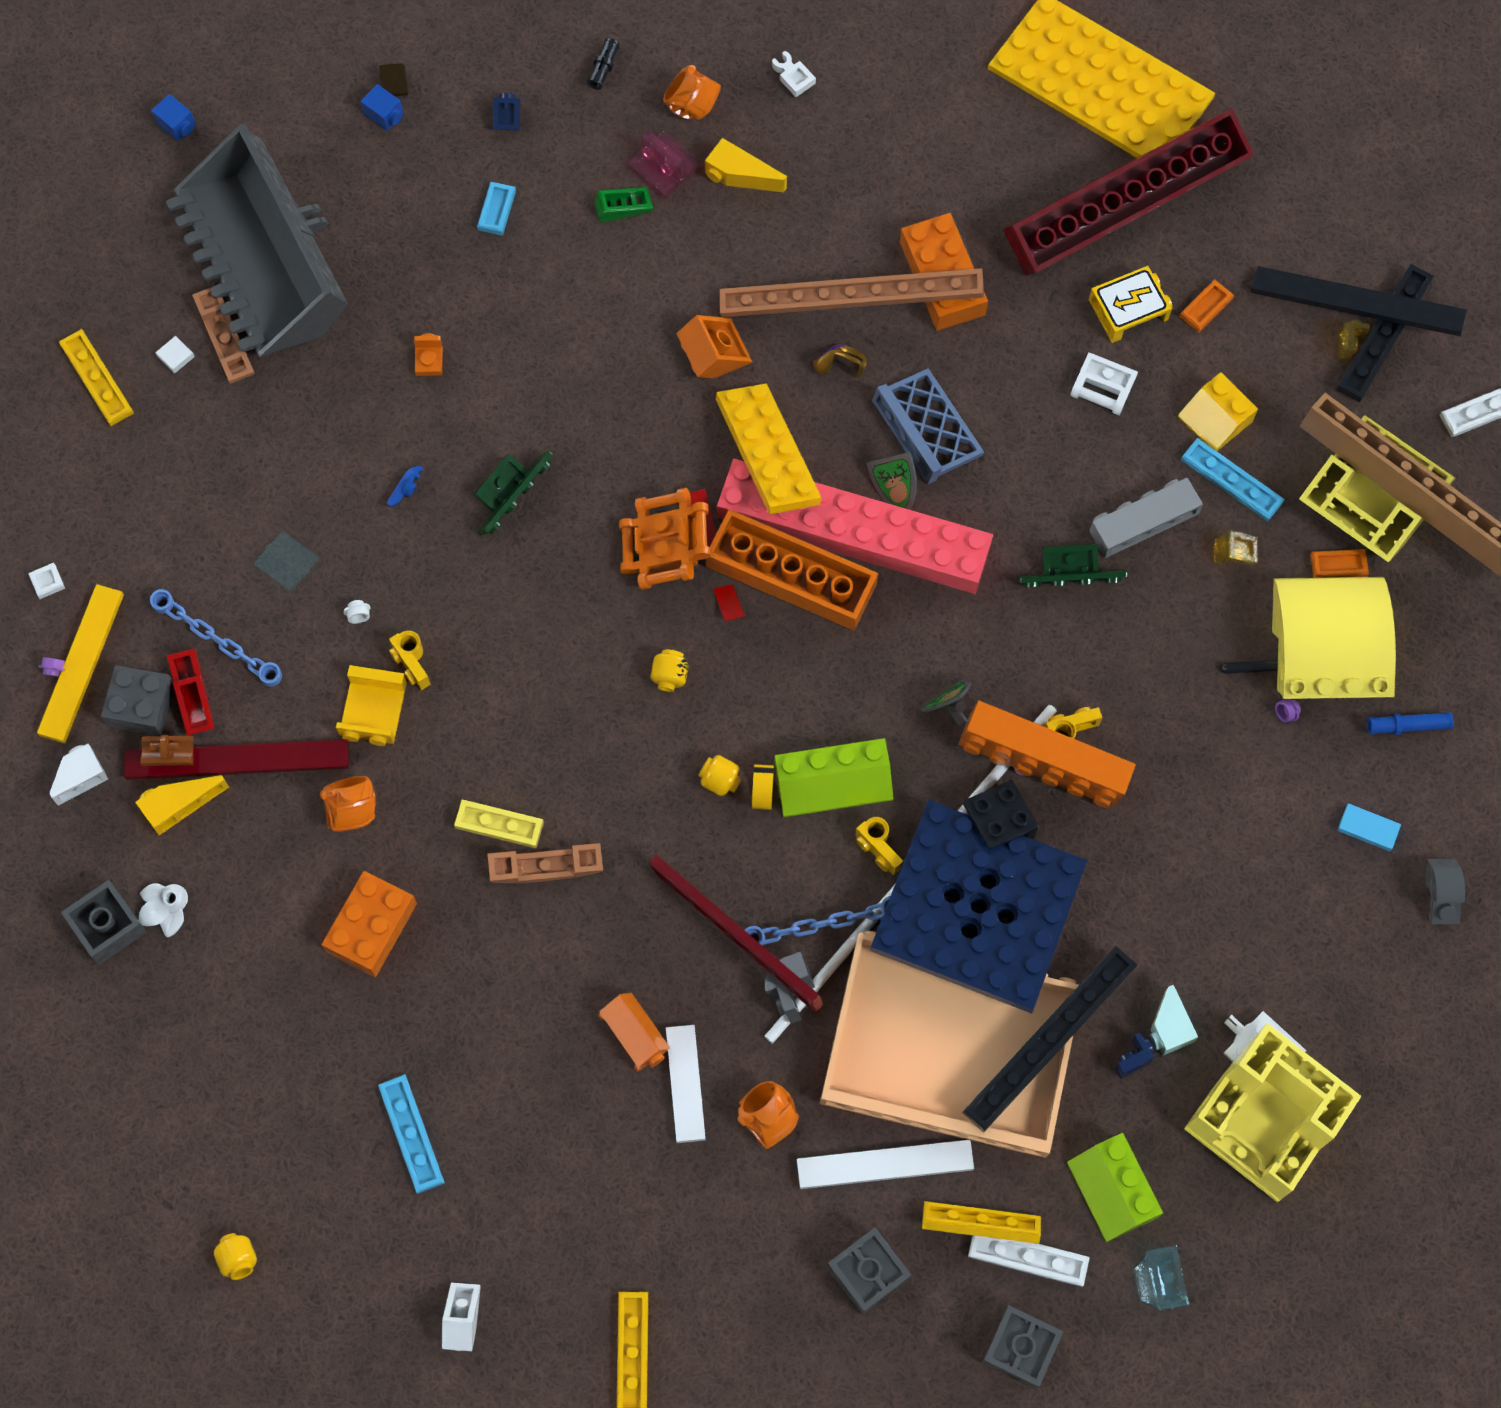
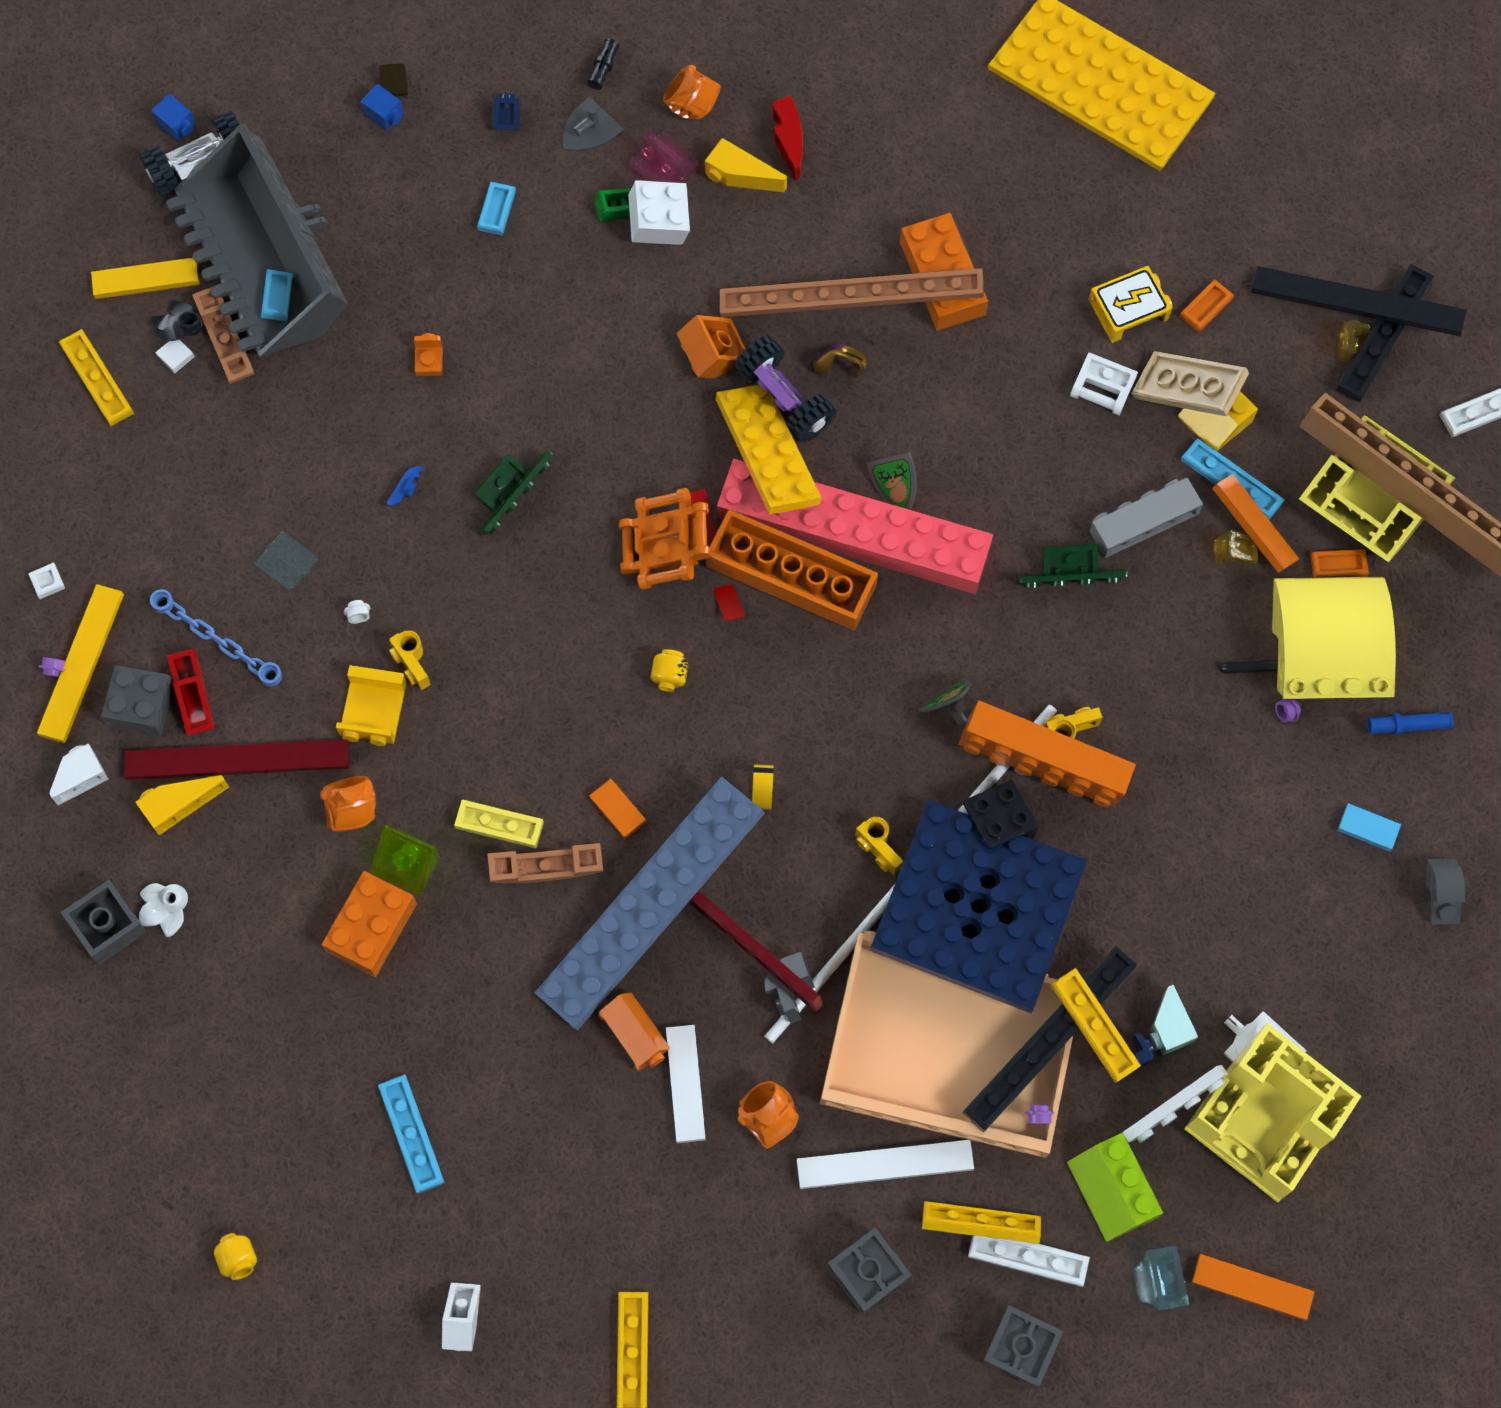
dark orange hips [140,735,194,766] -> none
yellow head [698,755,742,796] -> none
medium blue piece [745,896,890,946] -> none
white plate [772,51,816,97] -> none
lime slope [774,738,893,818] -> none
sand blue fence [872,368,984,485] -> none
dark red brick [1003,108,1254,276] -> none
none -> yellow tile [91,258,200,299]
none -> plate [139,110,240,197]
none -> black plate [151,300,204,341]
none -> medium azure tile [261,269,293,322]
none -> clear neon green slope [370,825,440,895]
none -> sand blue plate [535,776,765,1031]
none -> dark grey shield [563,97,624,150]
none -> orange tile [589,779,646,839]
none -> white brick [628,180,690,245]
none -> black plate [734,334,837,443]
none -> red slope [772,95,803,181]
none -> medium lavender plate [1025,1105,1054,1123]
none -> yellow tile [1050,968,1141,1083]
none -> white plate [1122,1065,1228,1143]
none -> tan tile [1131,351,1249,416]
none -> orange tile [1191,1254,1315,1321]
none -> orange tile [1212,474,1299,573]

